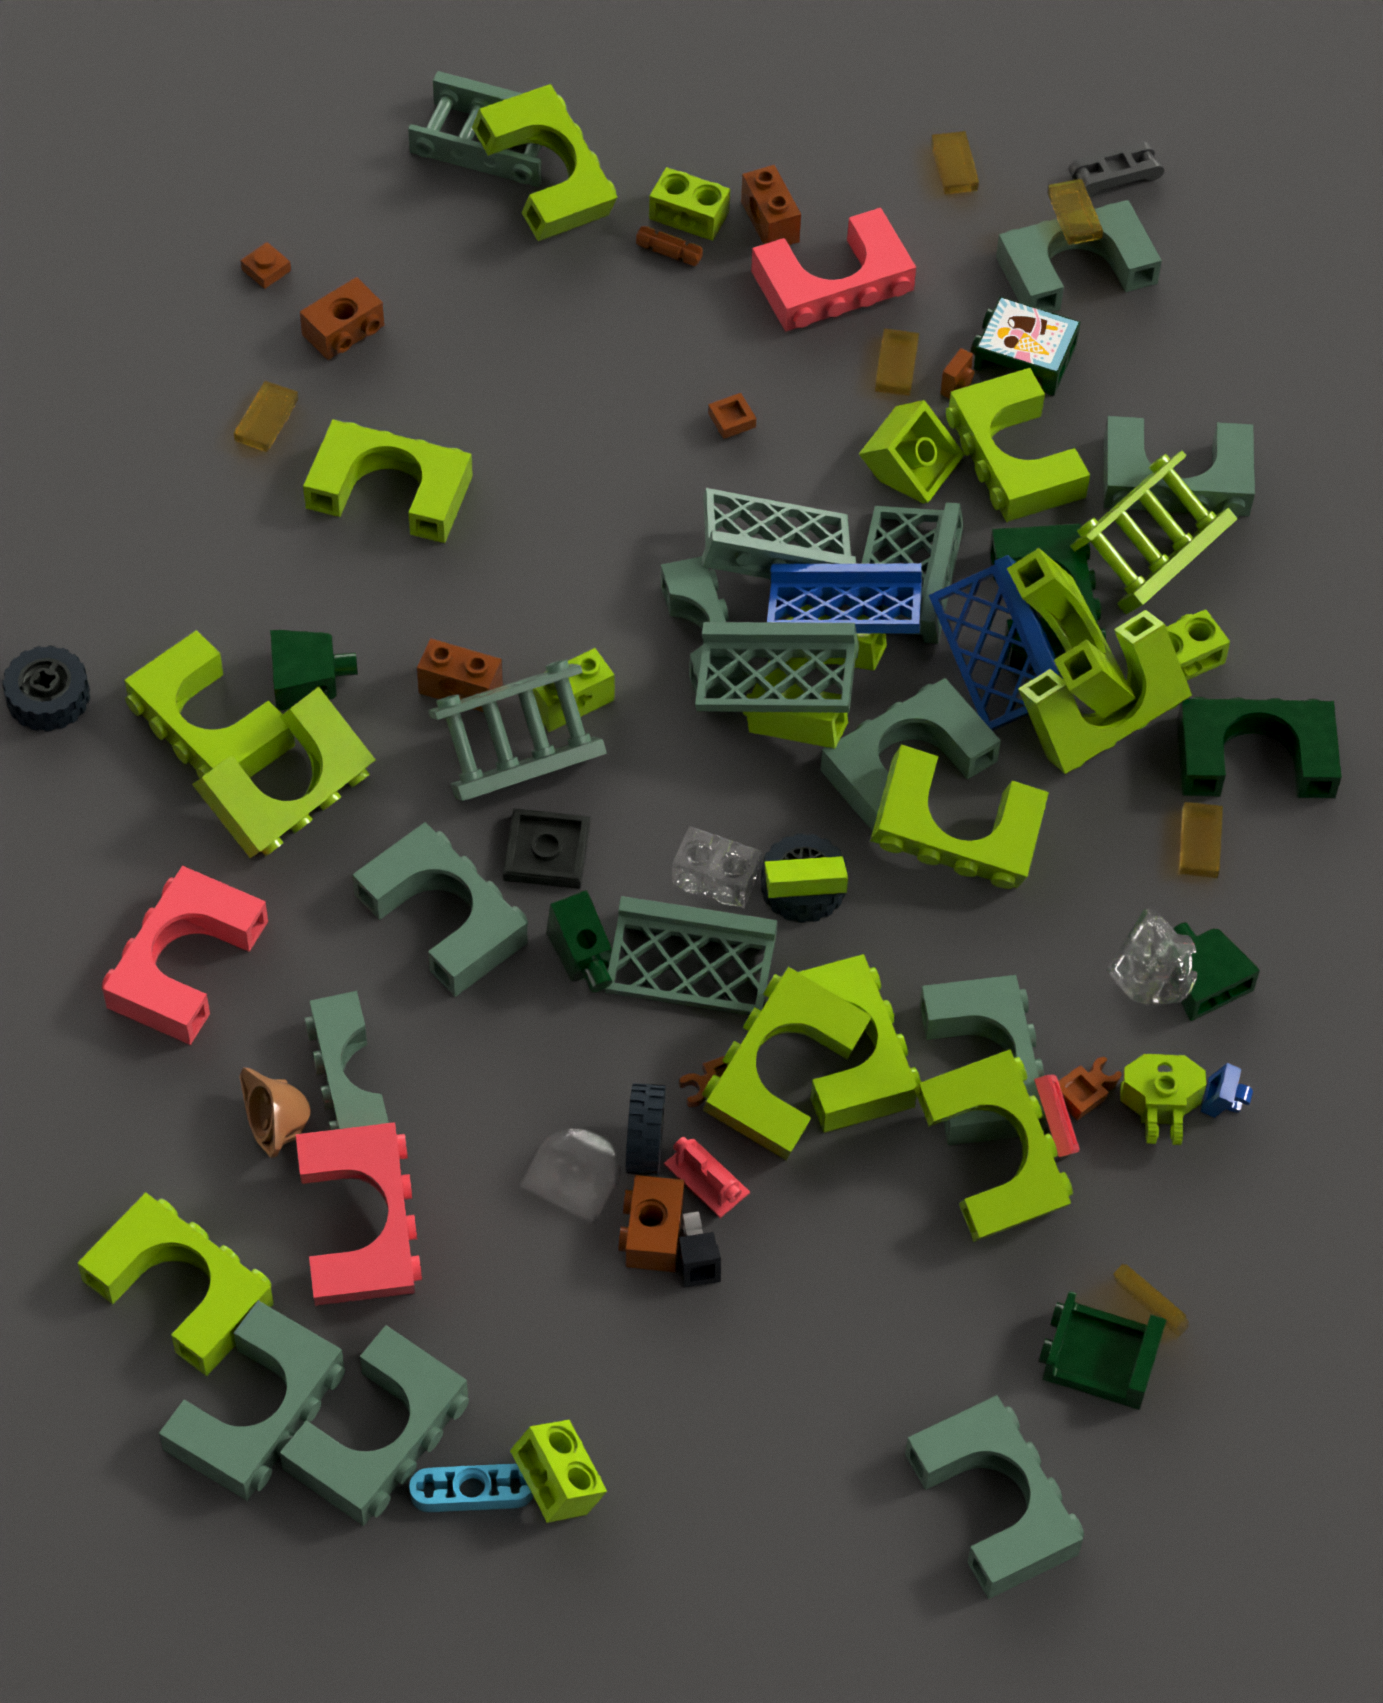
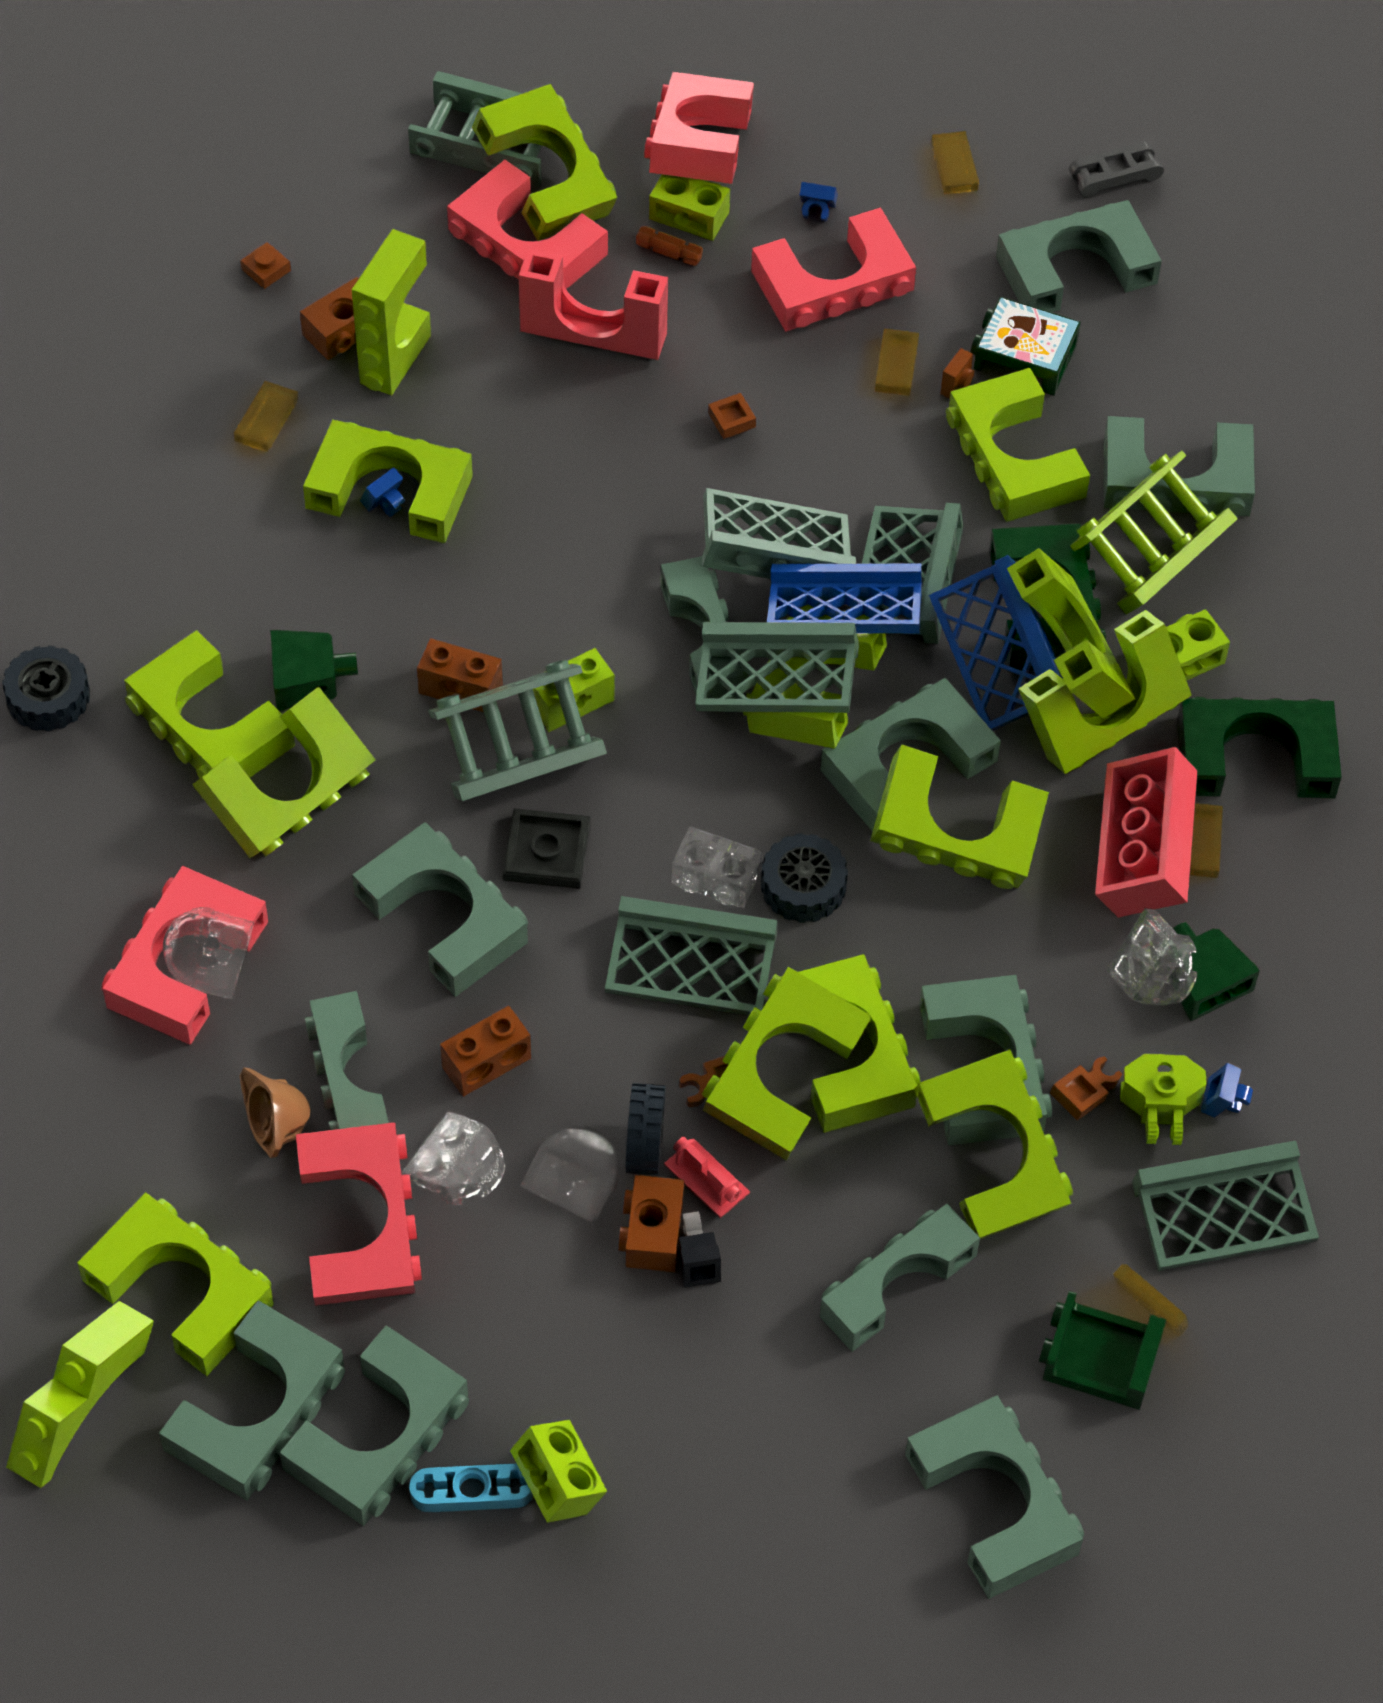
dark green torso [546,890,612,992] -> none
dark orange brick [741,164,801,245] -> none
lime slope [764,856,848,898] -> none
lime slope [859,400,965,504] -> none
coral tile [1034,1074,1080,1157] -> none
clear yellow tile [1047,179,1103,245] -> none
none -> lime arch [6,1301,154,1488]
none -> clear slope [163,907,254,1000]
none -> lime arch [352,229,431,396]
none -> blue tile [360,468,405,517]
none -> clear slope [402,1111,506,1205]
none -> dark orange brick [440,1006,531,1097]
none -> coral arch [447,160,608,289]
none -> coral arch [518,249,668,360]
none -> coral arch [644,72,754,184]
none -> blue tile [799,182,838,222]
none -> sand green arch [819,1203,980,1352]
none -> coral brick [1095,747,1197,918]
none -> sand green fence [1132,1140,1319,1271]

